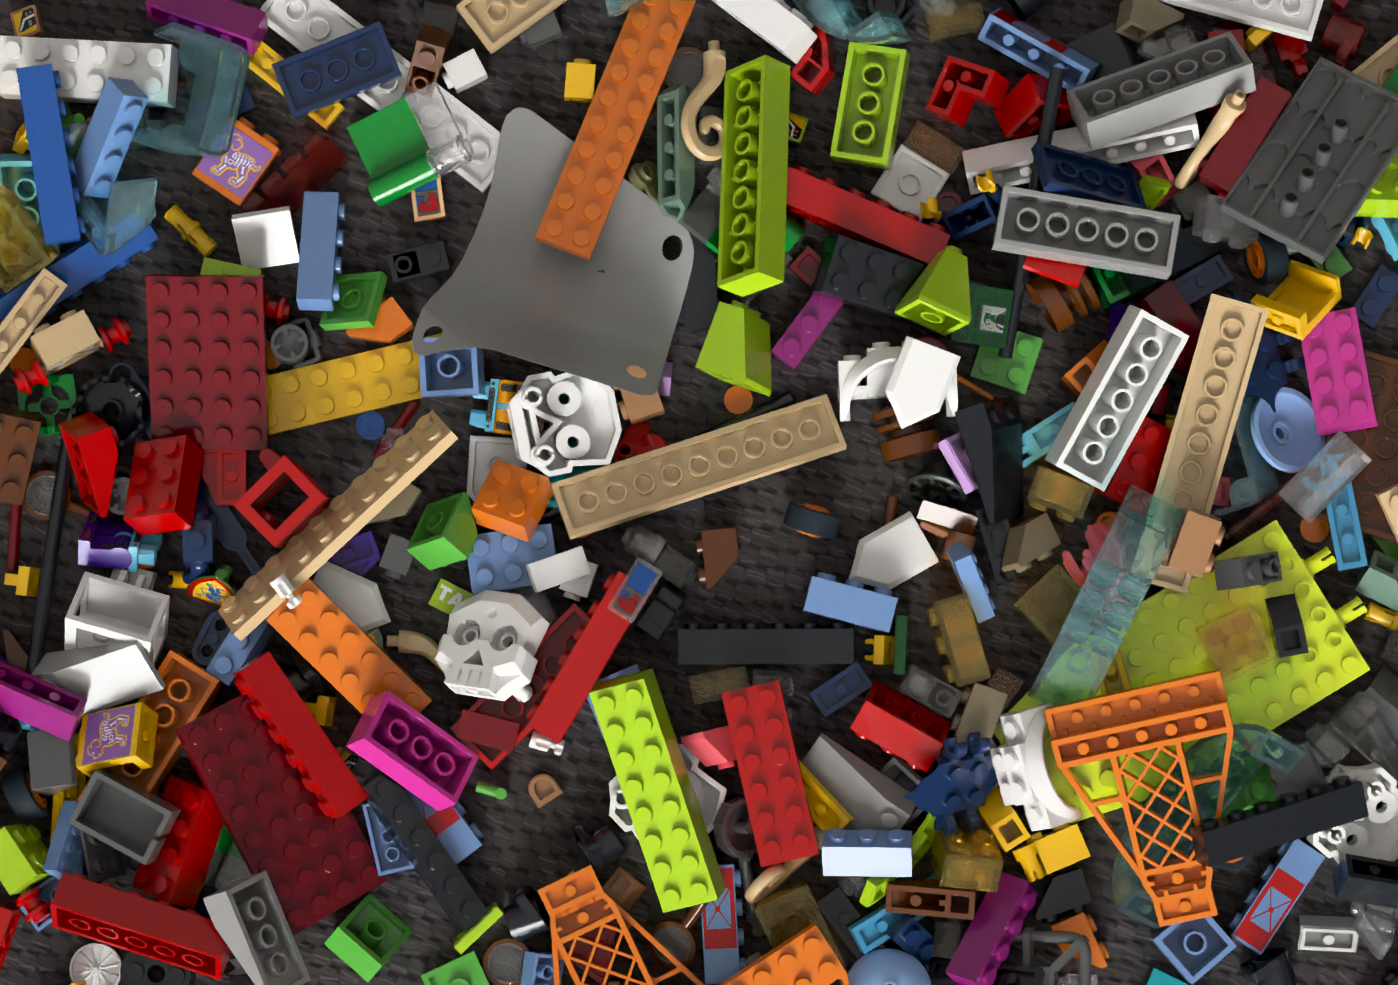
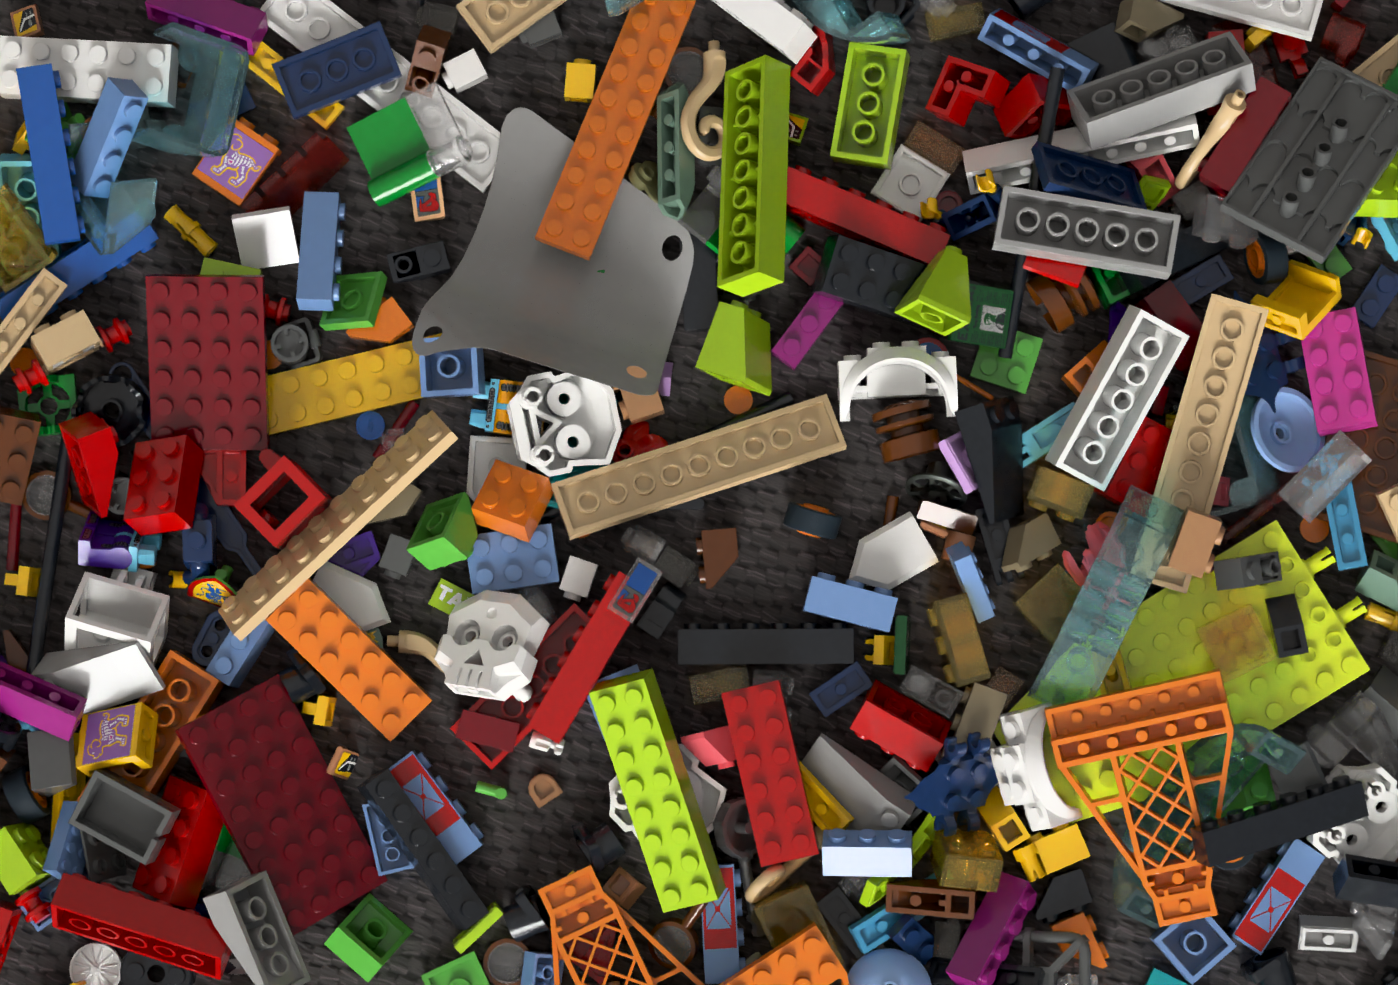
red brick [233,651,368,819] -> none
white piece [269,573,302,609] -> none
dark pink brick [346,690,479,811] -> none
white tile [526,546,591,593] -> none
white tile [885,336,961,429] -> none

